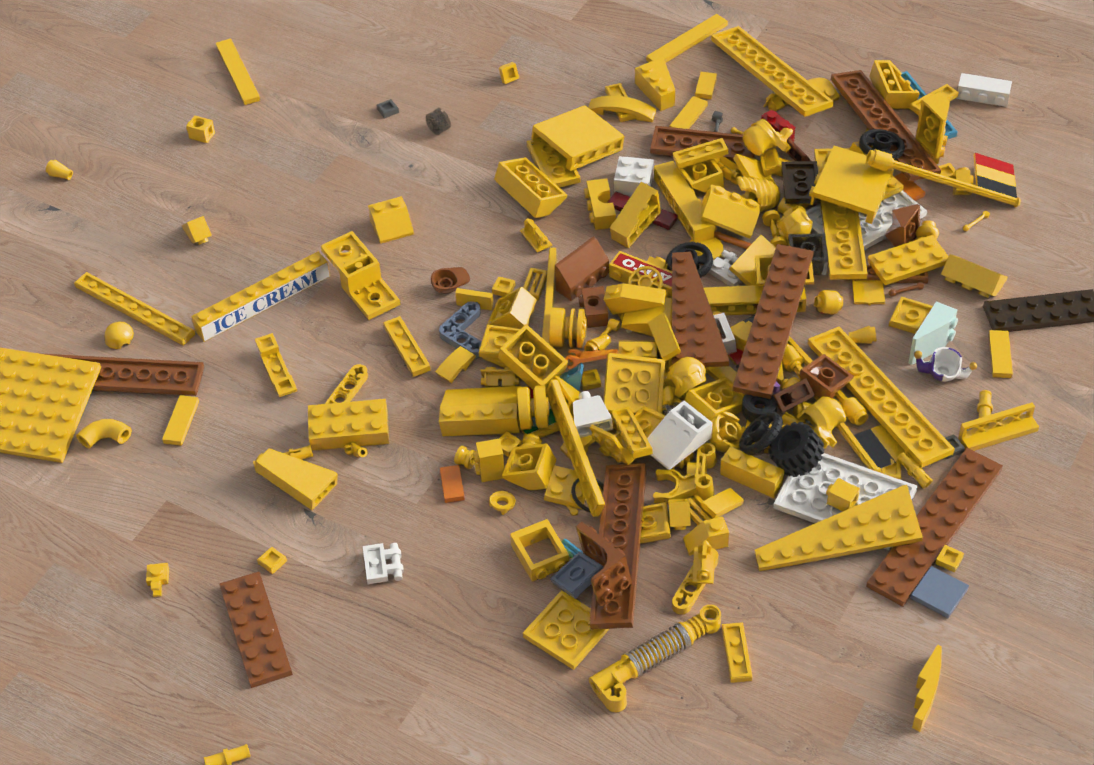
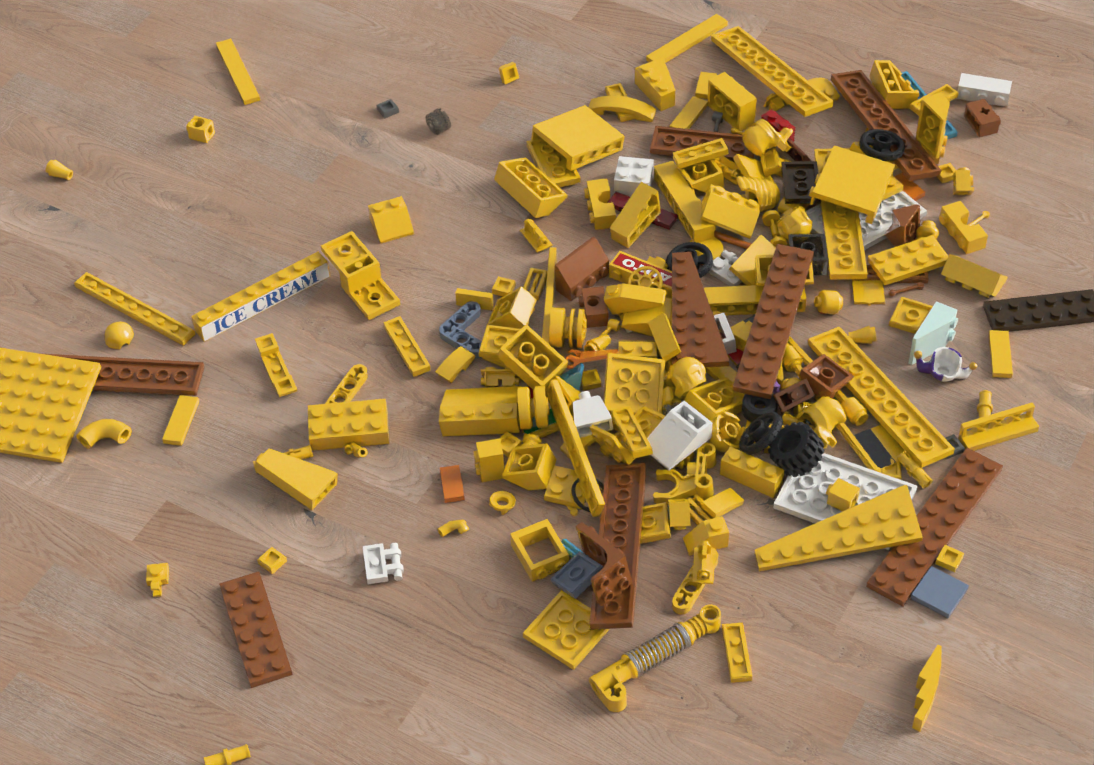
yellow slope [181,216,212,245] -> none
dark orange cap [431,267,470,294] -> none
yellow wheel [454,446,475,469] -> none
flag [866,149,1021,207] -> none
none -> yellow arm [437,519,469,537]
none -> yellow brick [708,72,757,131]
none -> yellow arch [939,201,988,254]
none -> dark orange brick [964,99,1001,138]

